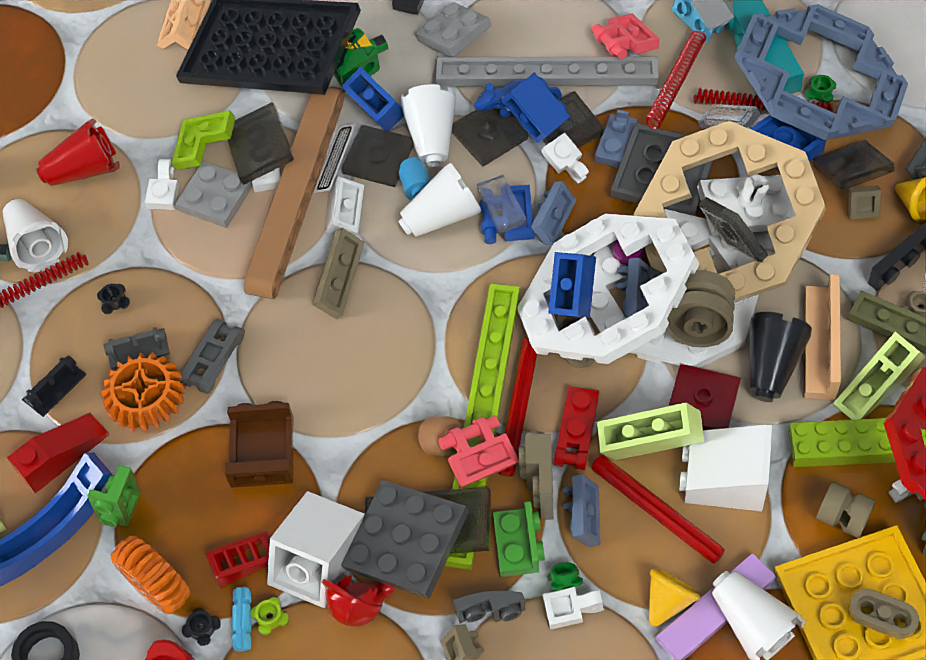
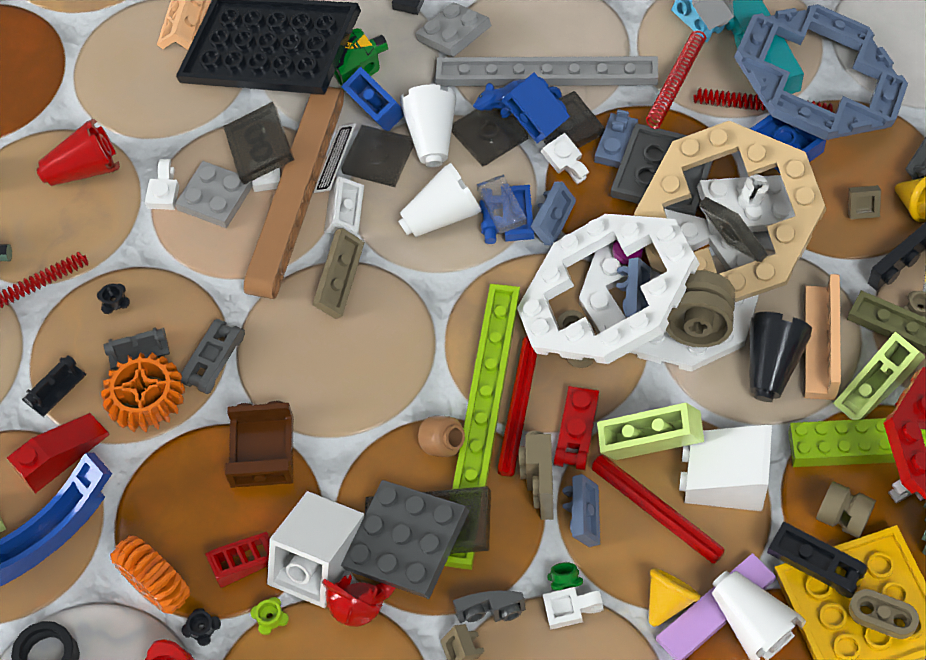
white cone [3,199,68,273] -> none
bright green bracket [87,465,141,527] -> none
lime plate [171,110,236,170] -> none
medium azure axle [232,587,251,652] -> none
dark azure brick [399,157,431,200] -> none
coral plate [438,416,519,488] -> none
bright green bracket [493,501,545,577] -> none
blue brick [548,252,596,318] -> none
coral plate [591,13,660,59] -> none
dark red plate [669,363,741,430] -> none
clear tile [698,104,761,130] -> none
green plate [805,75,837,103] -> none
clear smoke tile [813,140,894,190] -> none
none -> black plate [767,521,868,598]

